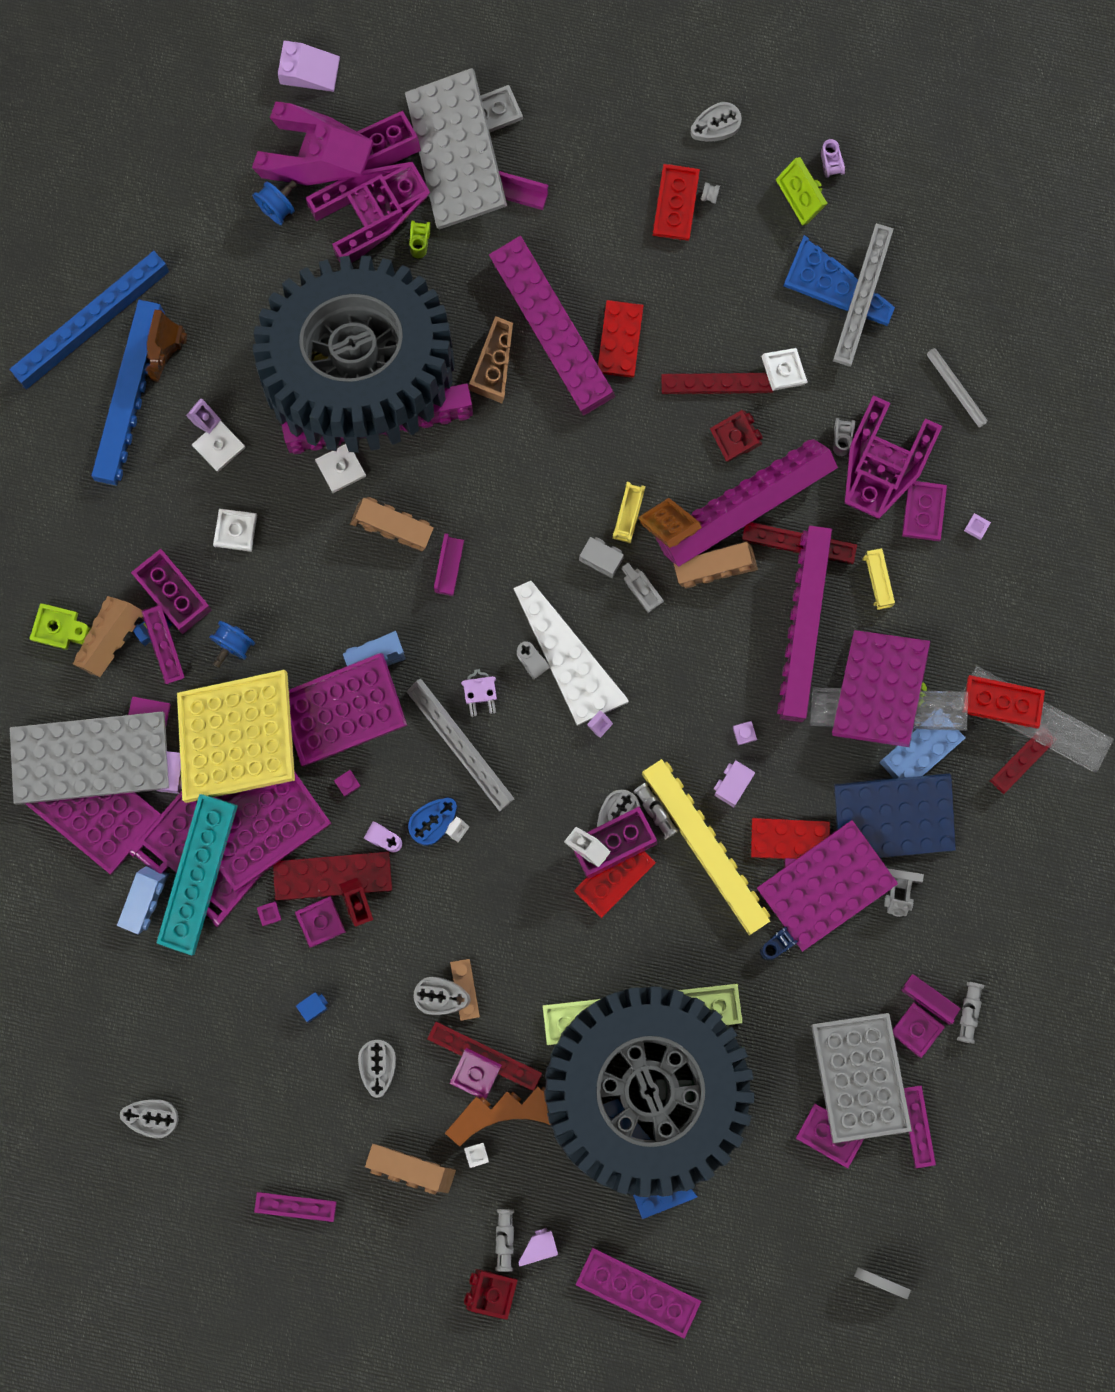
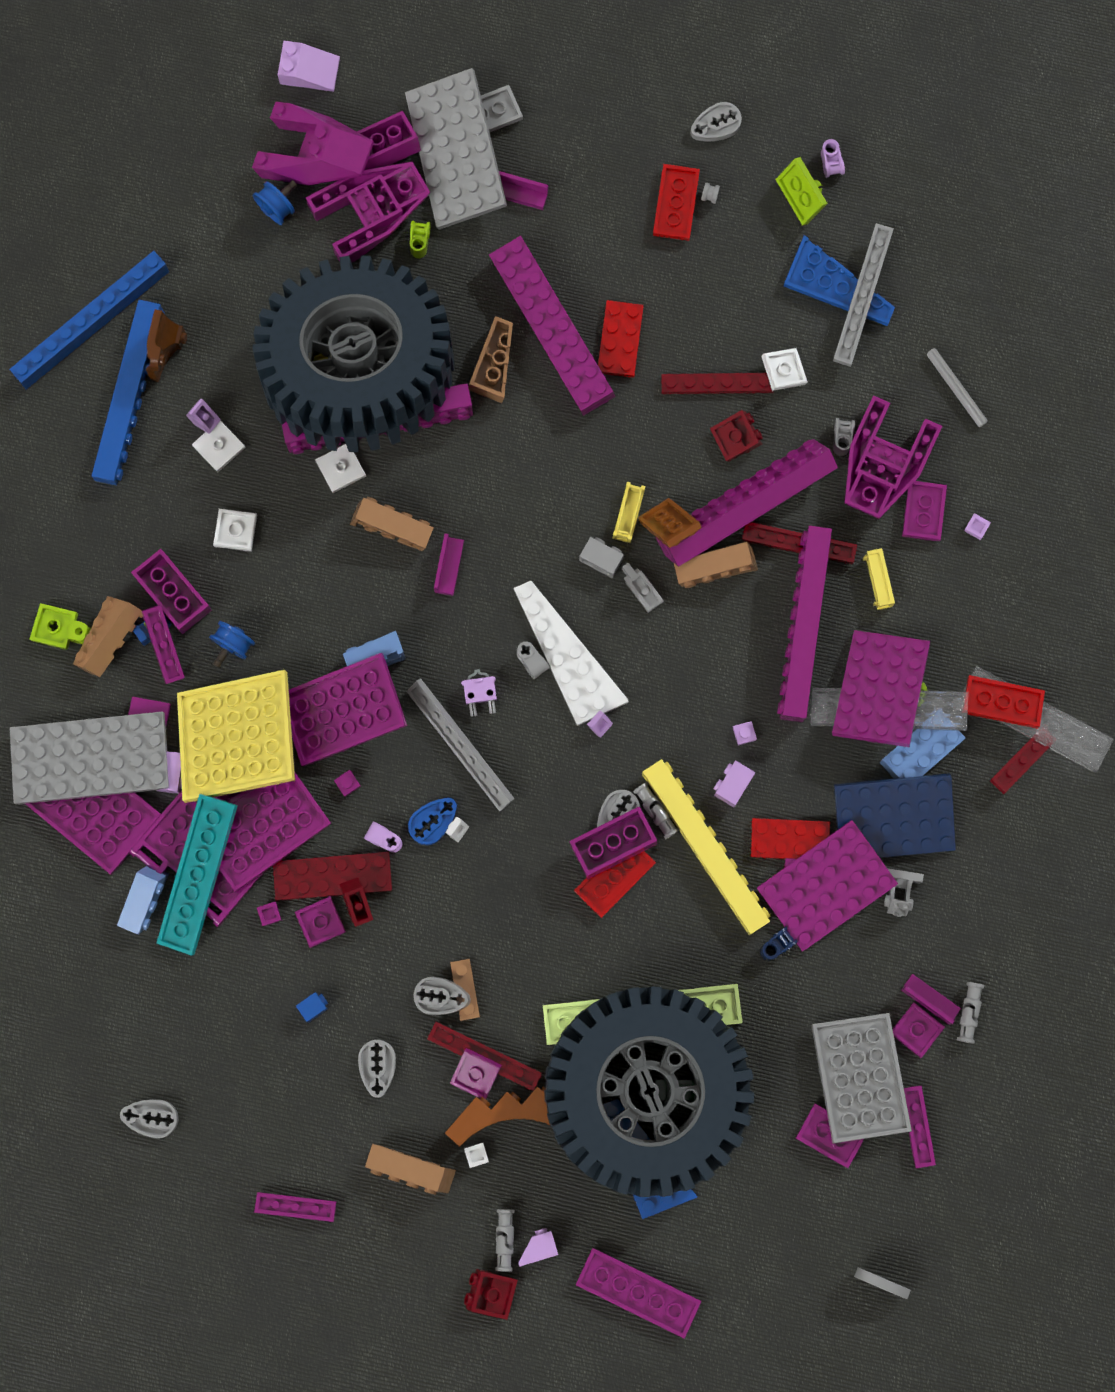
white slope [564,827,611,867] -> none

